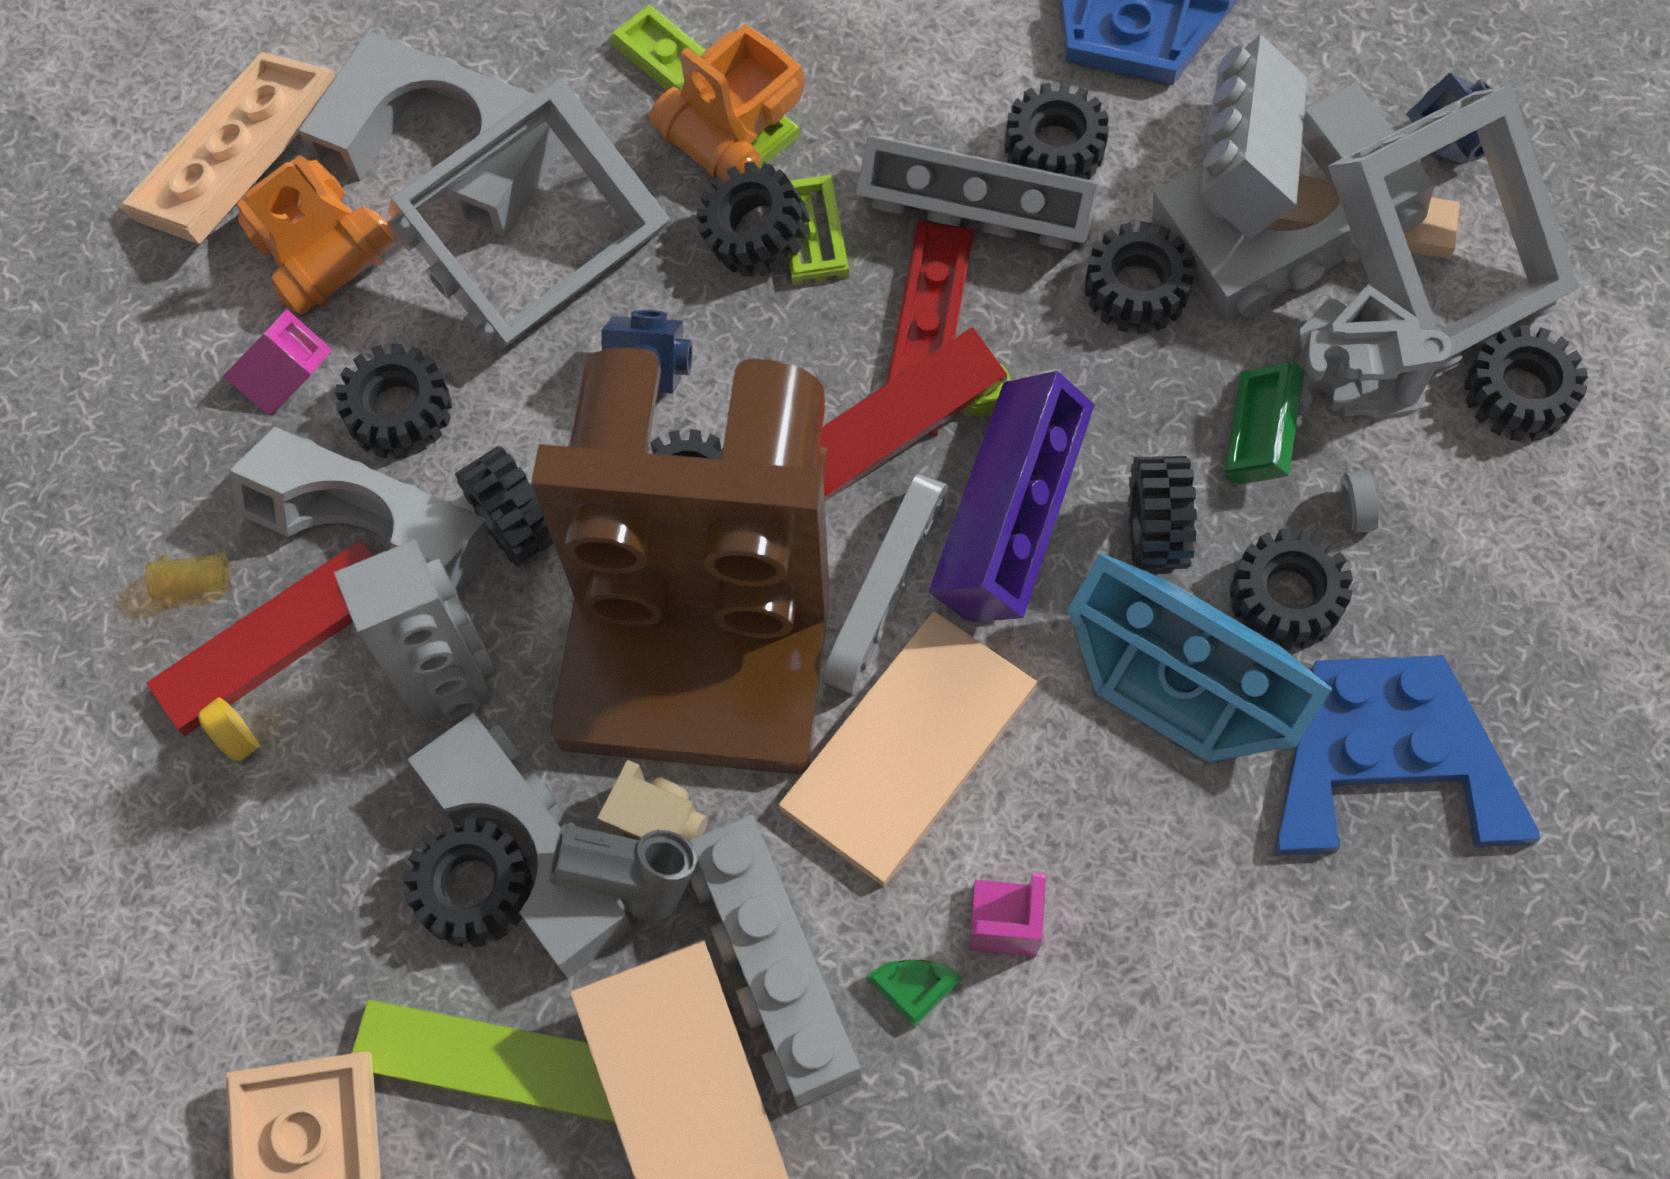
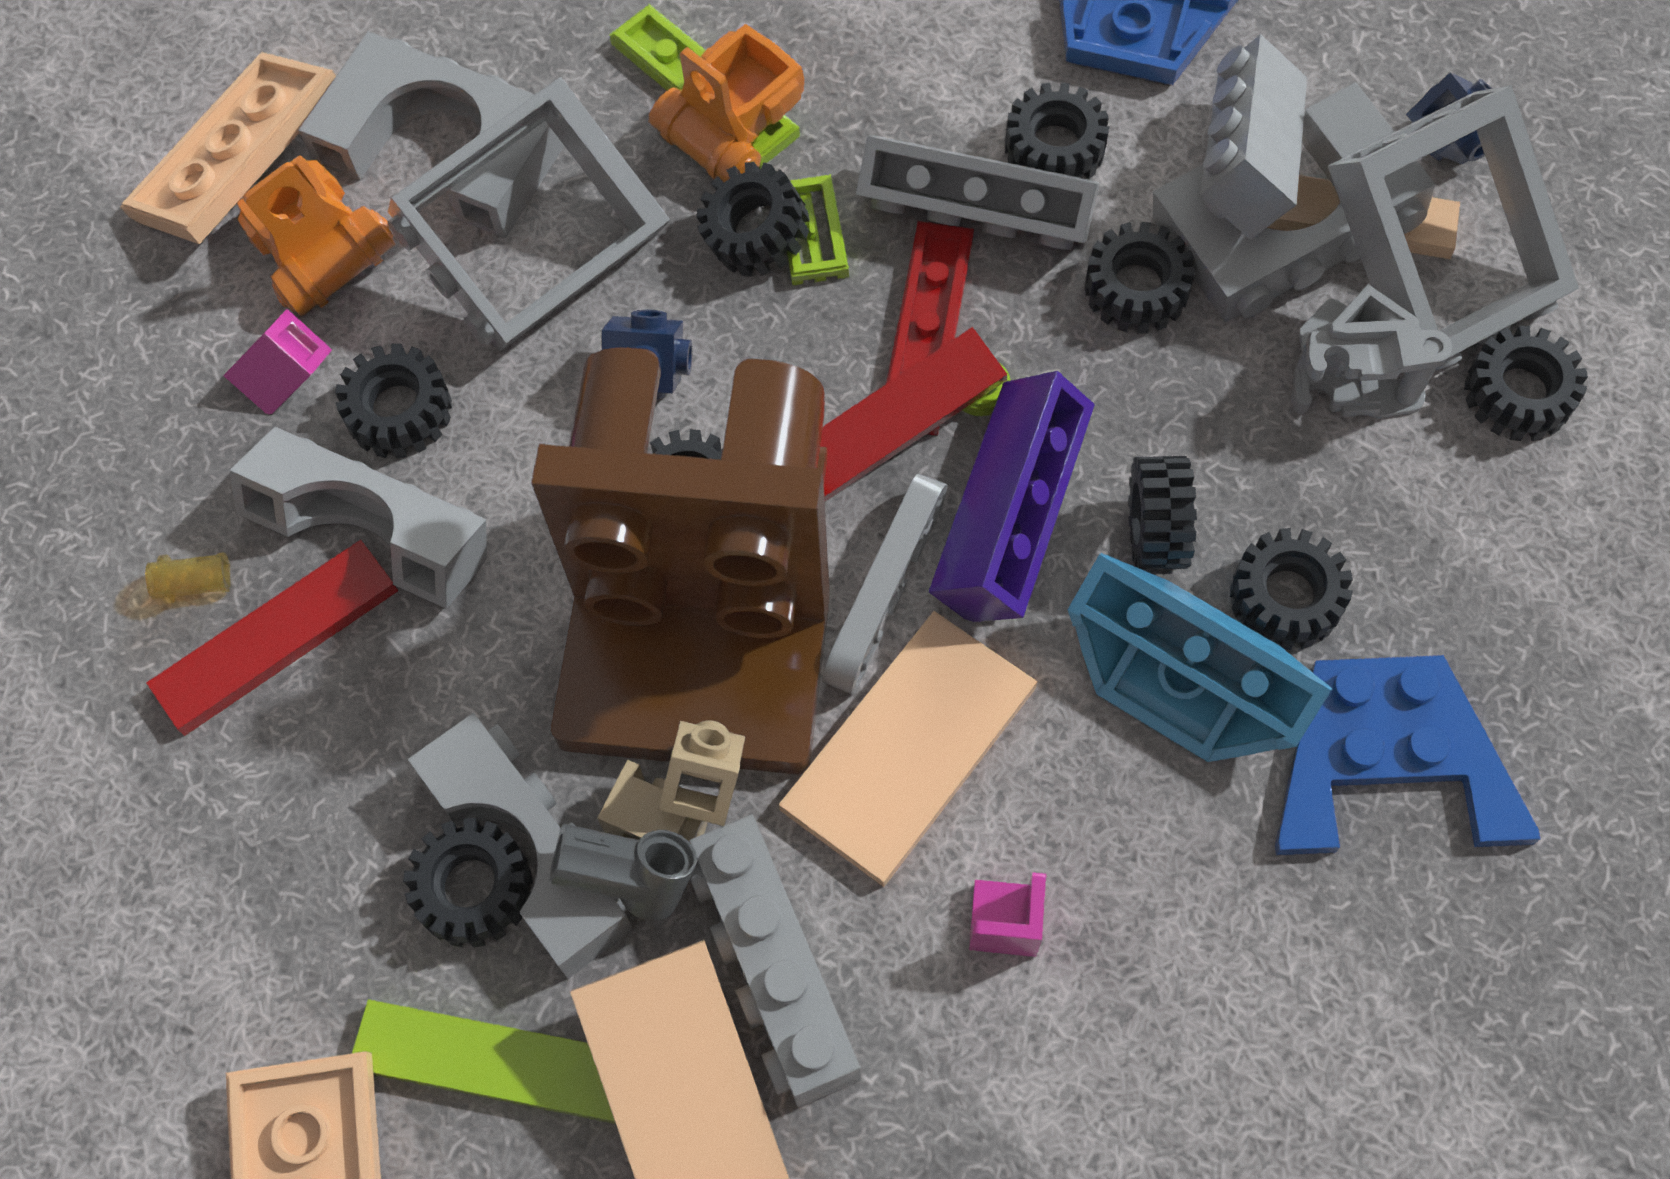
yellow tile [198,697,260,762] -> none
light grey brick [334,539,496,726] -> none
black tyre [455,446,554,567] -> none
green tile [866,959,963,1029] -> none
green tile [1224,360,1304,484] -> none
light grey tile [1340,469,1379,534] -> none
none -> tan brick [658,720,745,826]

